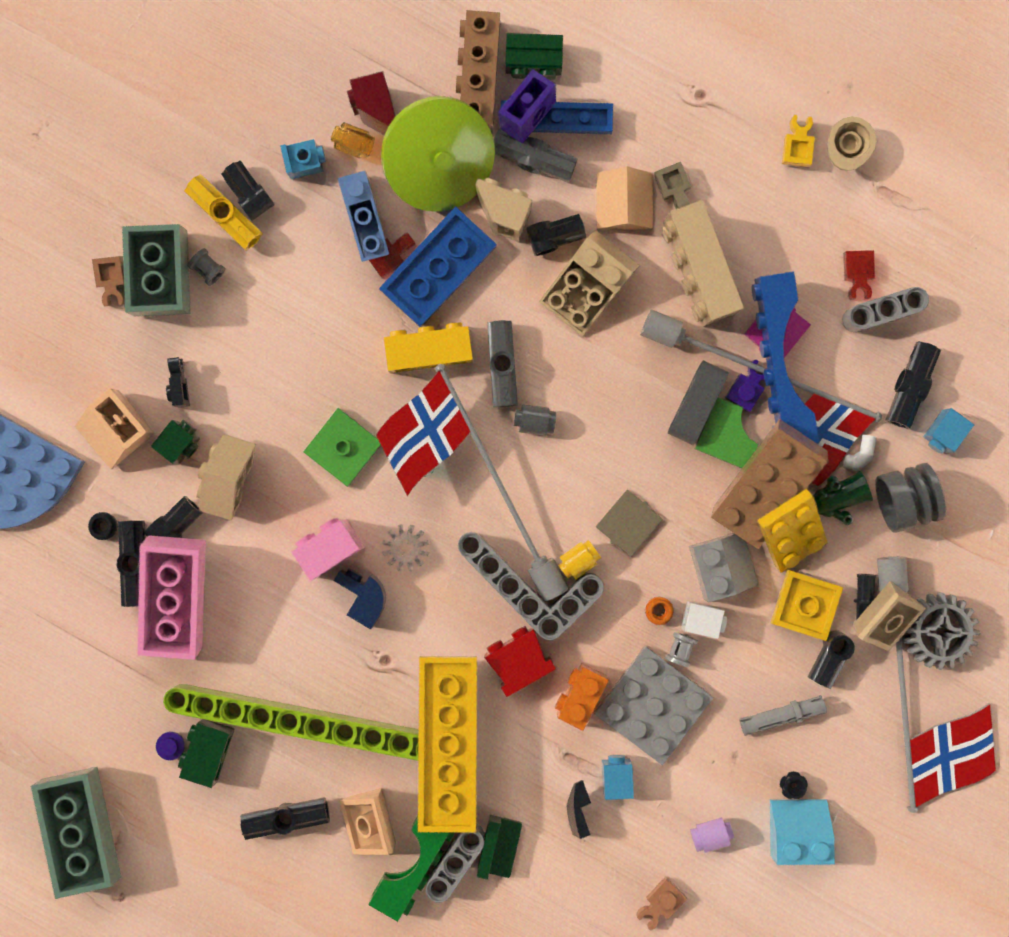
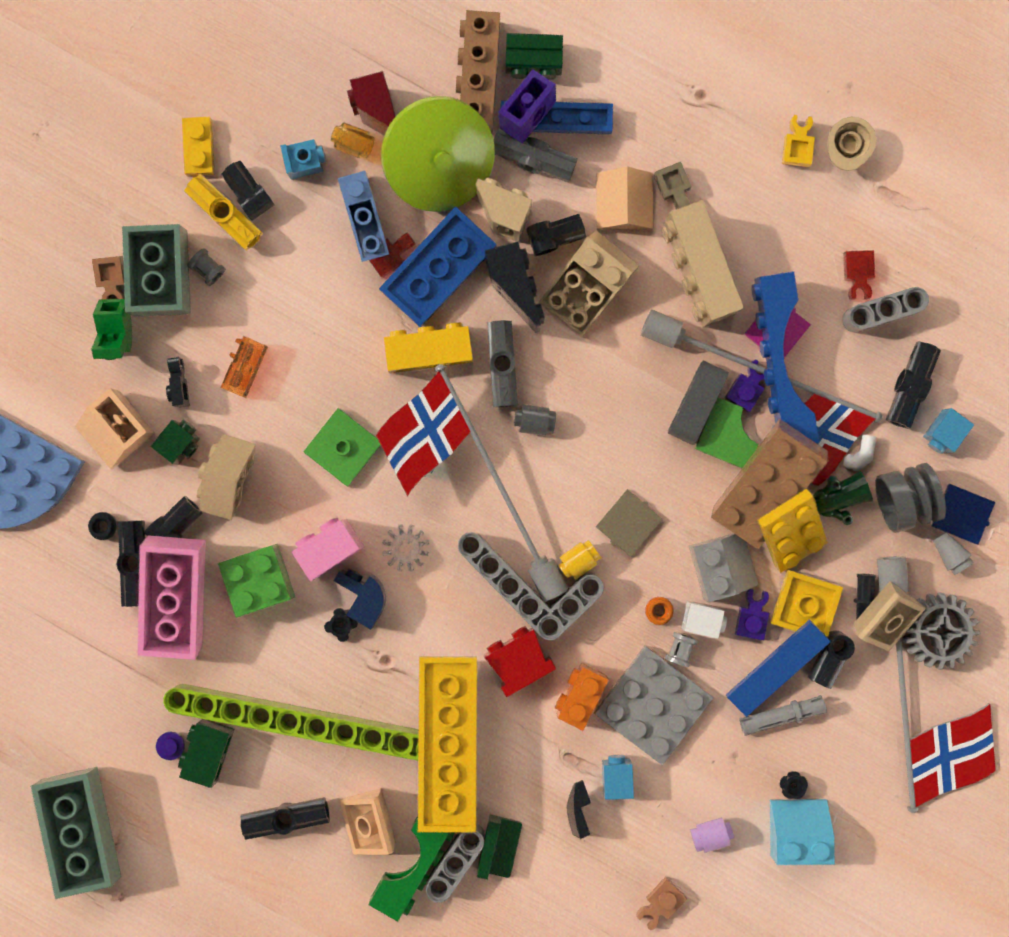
none -> green brick [91,299,132,360]
none -> yellow plate [182,116,215,176]
none -> bright green brick [218,544,295,618]
none -> clear orange plate [220,336,268,398]
none -> black plate [324,608,358,642]
none -> black slope [485,242,545,333]
none -> blue tile [726,619,831,717]
none -> dark purple plate [735,589,769,640]
none -> clear blue piece [931,484,995,545]
none -> light grey cone [933,532,974,575]

